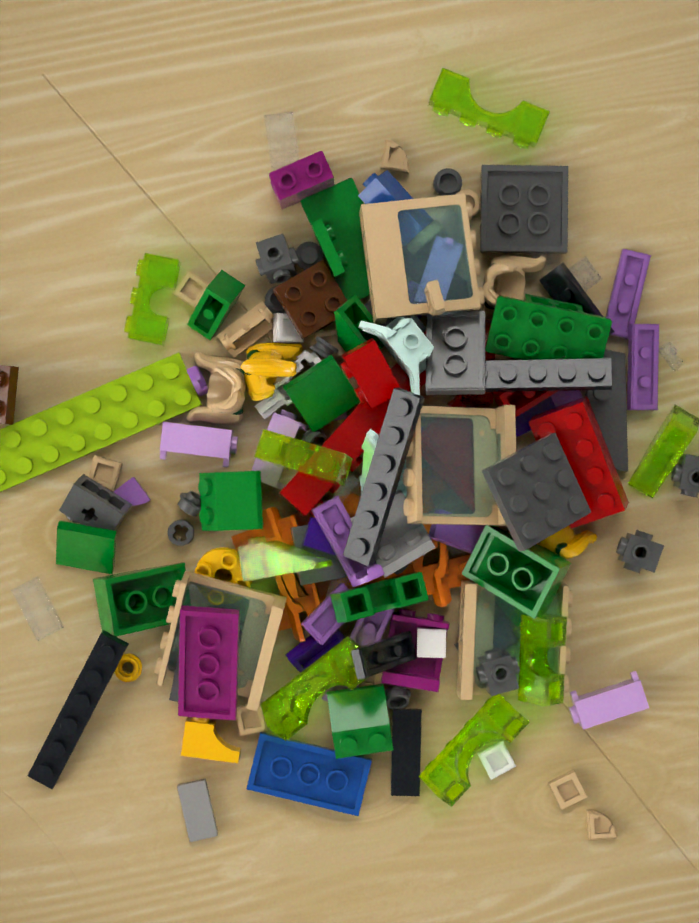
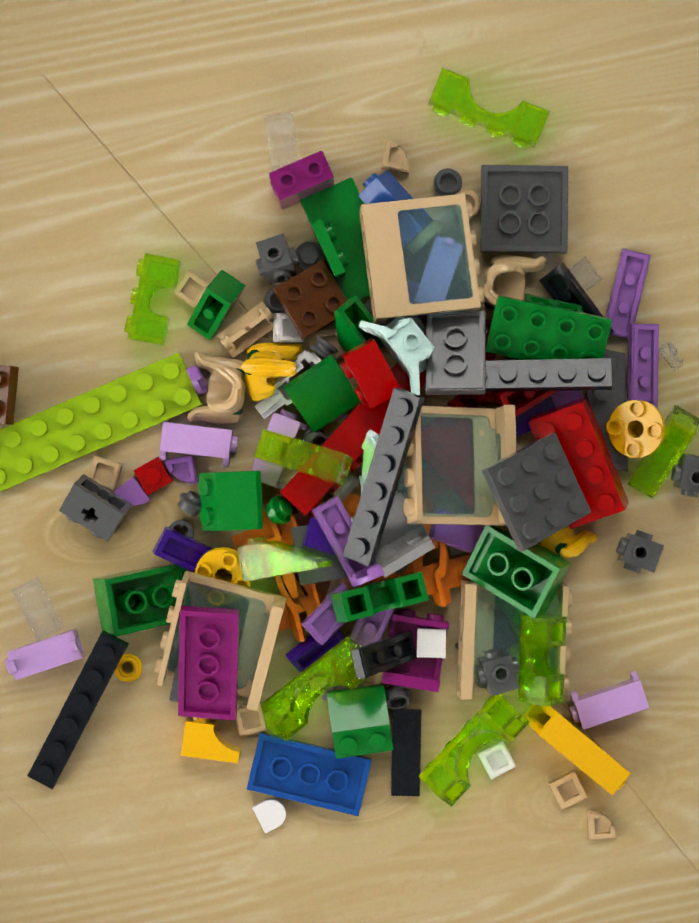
green tile [56,521,117,574] -> none
light grey tile [177,778,218,842] -> none
tan tile [424,280,446,317] -> none
none -> lavender brick [5,628,85,680]
none -> red plate [133,456,173,496]
none -> dark purple tile [152,526,214,573]
none -> medium lavender tile [164,455,198,484]
none -> white tile [252,798,286,834]
none -> green plate [266,496,292,524]
none -> yellow slope [521,696,631,795]
none -> yellow plate [606,400,665,458]

